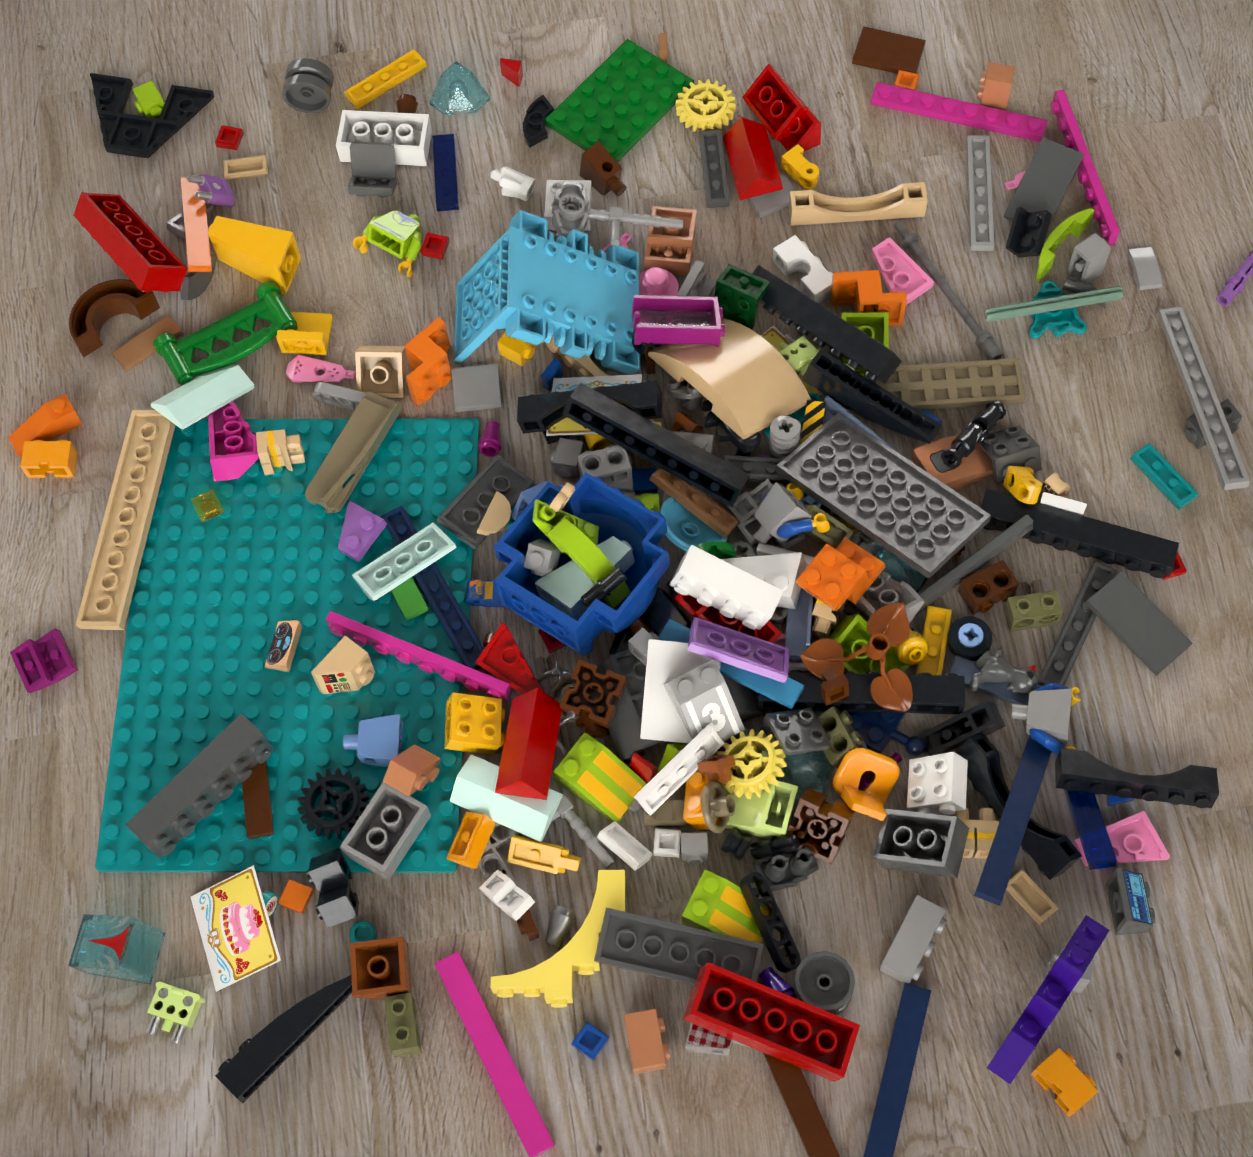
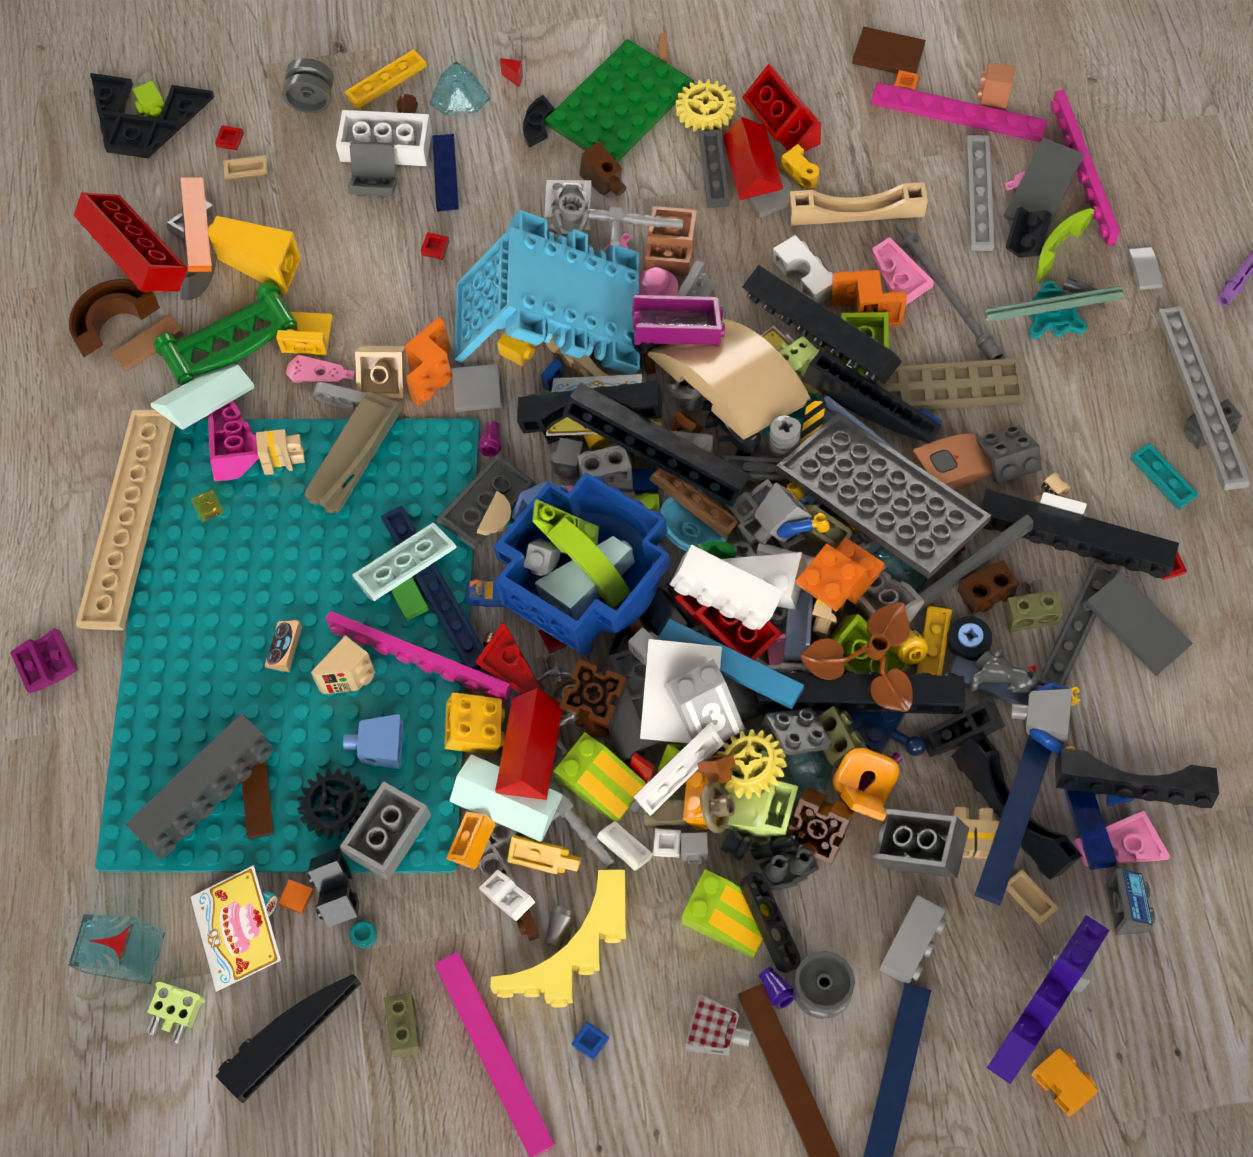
orange slope [8,393,82,456] -> none
light orange brick [20,439,78,478] -> none
medium lavender piece [187,174,235,208] -> none
medium lavender wing [338,501,387,562] -> none
dark orange slope [350,936,412,1000] -> none
lime torso [353,211,422,278] -> none
nougat brick [383,744,441,796] -> none
white rock [490,166,536,201] -> none
tan tile [549,482,575,512] -> none
black axle [580,567,628,608] -> none
dark grey plate [594,908,764,985] -> none
nougat brick [624,1009,670,1074] -> none
red brick [683,962,860,1082] -> none
medium lavender tile [688,617,790,683] -> none
dark green bracket [714,264,770,330] -> none
reddish brown tile [820,669,849,706] -> none
white brick [907,752,968,815] -> none
black piece [941,400,1006,468] -> none
yellow leg [1003,465,1043,504] -> none
light grey brick [1067,233,1111,284] -> none

